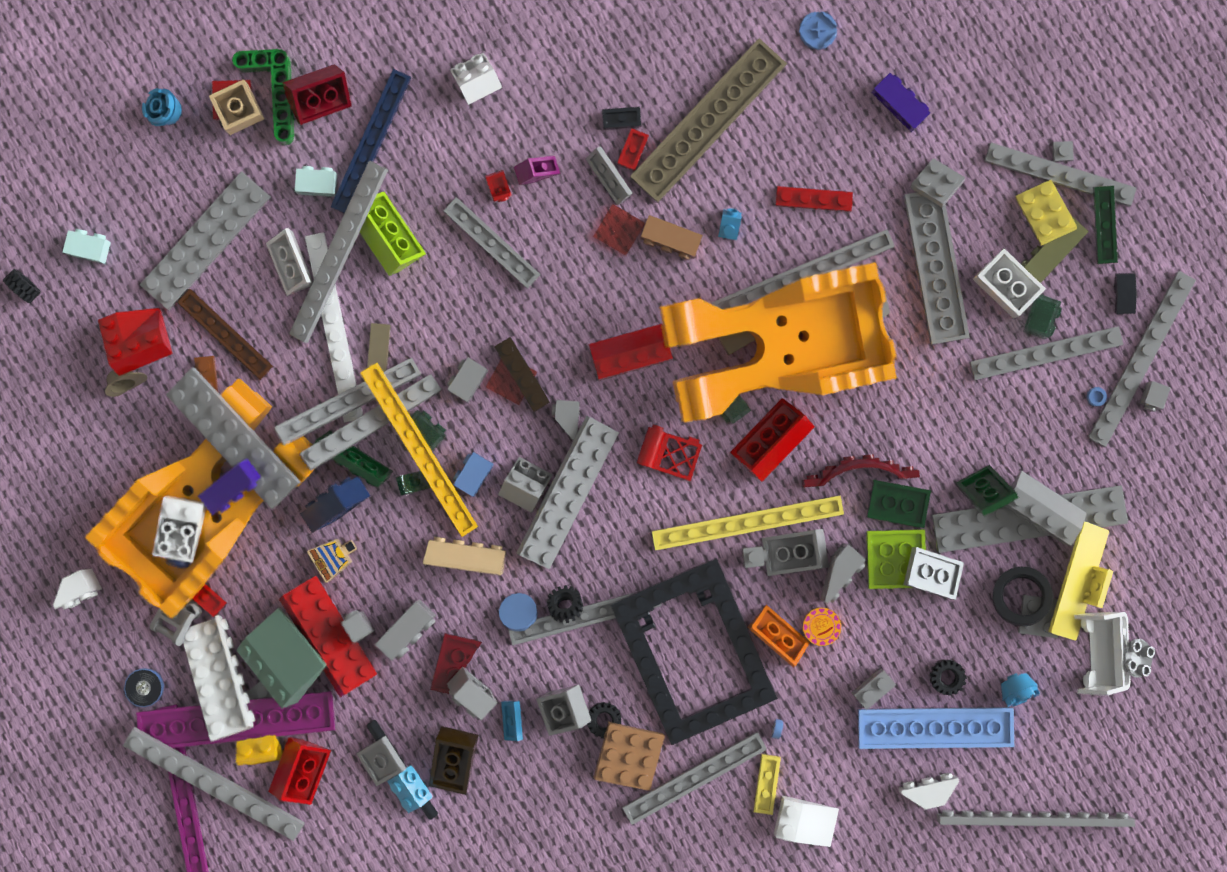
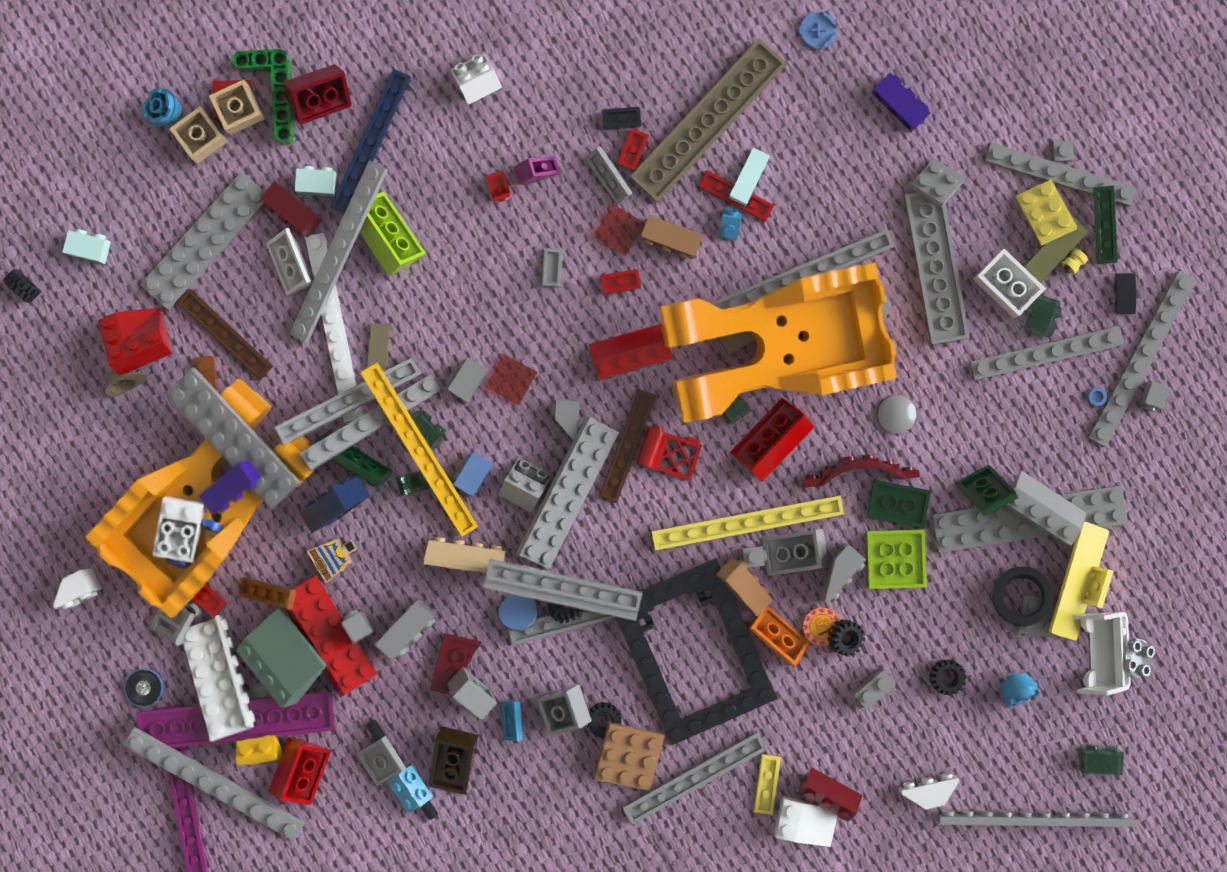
light grey plate [444,197,540,289] -> none
dark brown plate [494,337,550,412] -> none
medium blue tile [771,719,783,739] -> none
red plate [775,186,853,212] -> none
light blue plate [858,707,1014,749] -> none
plate [904,547,964,600] -> none
none -> tan brick [169,106,228,164]
none -> blue tile [201,518,222,533]
none -> dark orange tile [240,577,296,610]
none -> dark red brick [260,181,322,238]
none -> light grey plate [483,559,643,621]
none -> light grey tile [541,248,563,288]
none -> reddish brown tile [599,389,656,503]
none -> red plate [600,269,641,295]
none -> red tile [698,170,774,222]
none -> medium nougat brick [716,558,773,617]
none -> light aqua tile [729,148,770,206]
none -> dark red brick [797,767,863,822]
none -> black tyre [827,619,866,657]
none -> light grey dish [878,395,916,433]
none -> light yellow wheel [1060,248,1088,275]
none -> clear green brick [1079,744,1124,775]

